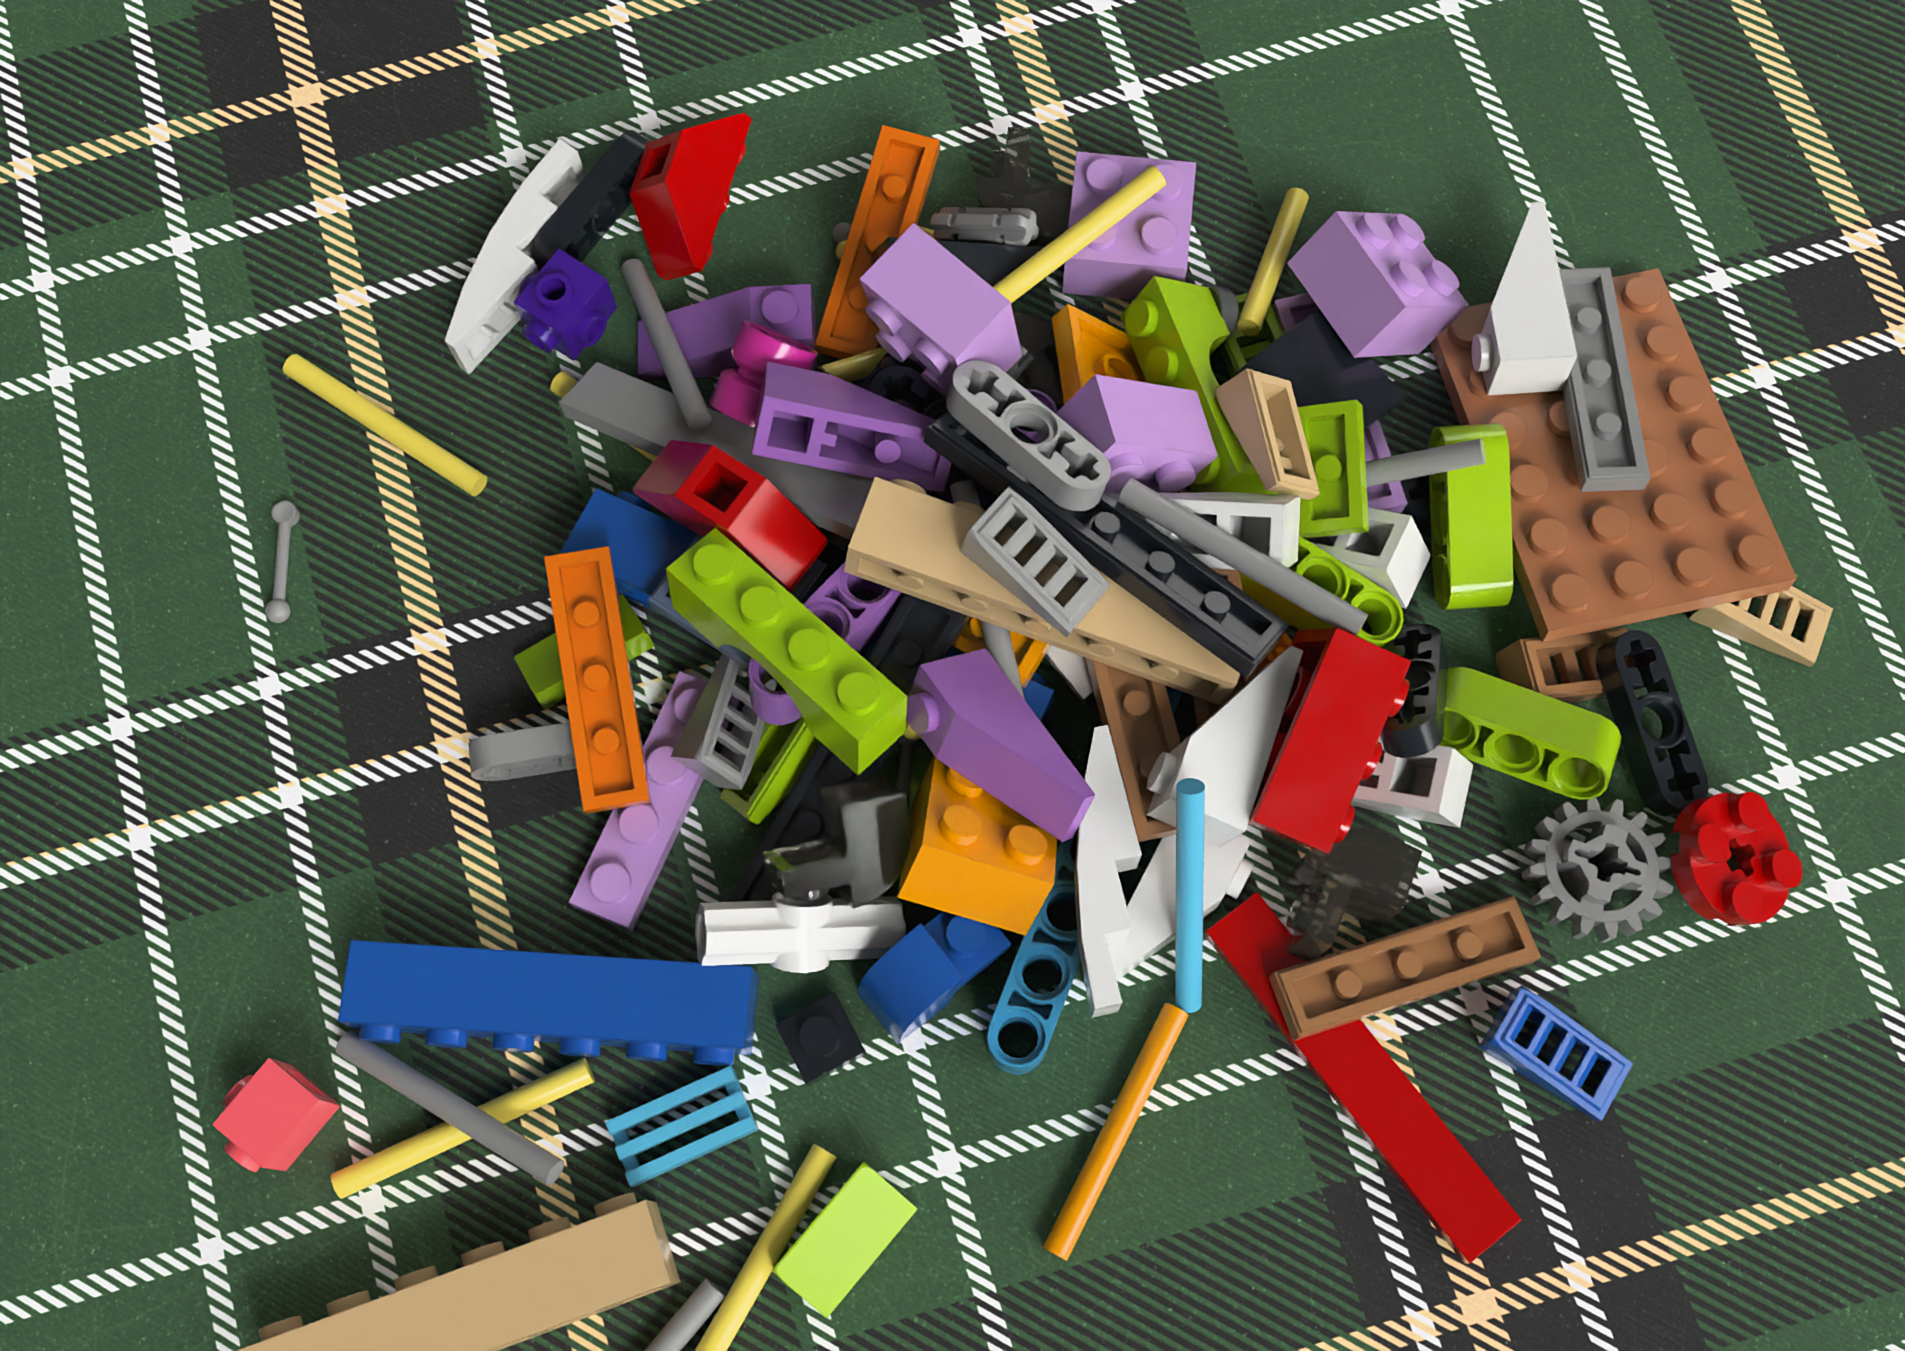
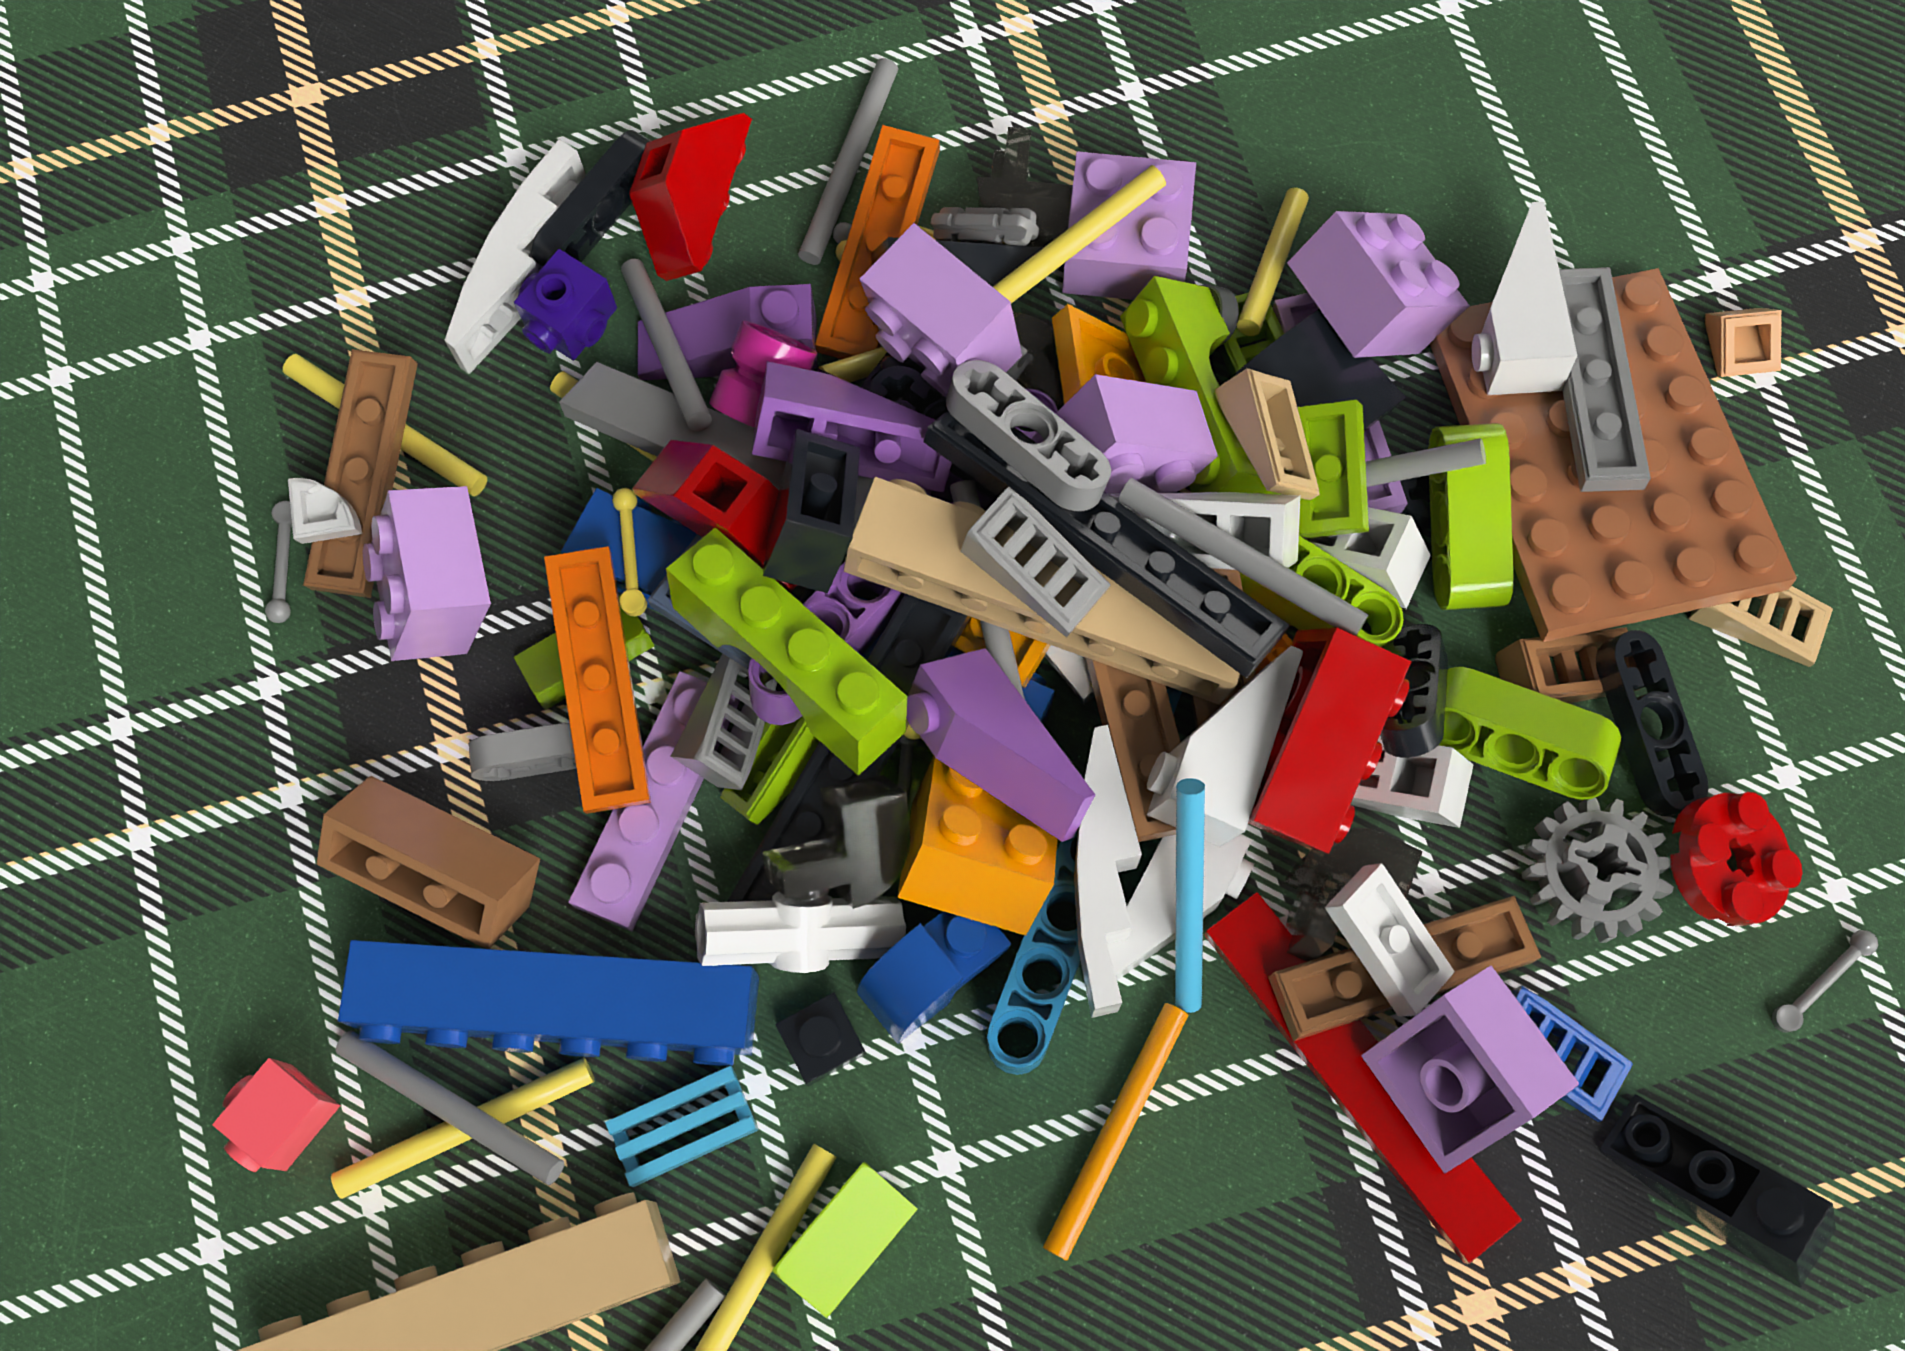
none -> white tile [288,478,363,544]
none -> medium nougat tile [303,349,418,598]
none -> medium nougat brick [317,776,540,949]
none -> lavender brick [363,486,491,661]
none -> light yellow hinge [612,488,647,617]
none -> black slope [763,429,860,593]
none -> light grey bar [798,58,898,265]
none -> white plate [1325,863,1455,1016]
none -> lavender brick [1361,966,1579,1174]
none -> black slope [1600,1094,1836,1288]
none -> light nougat slope [1705,308,1781,377]
none -> light grey hinge [1771,930,1878,1033]

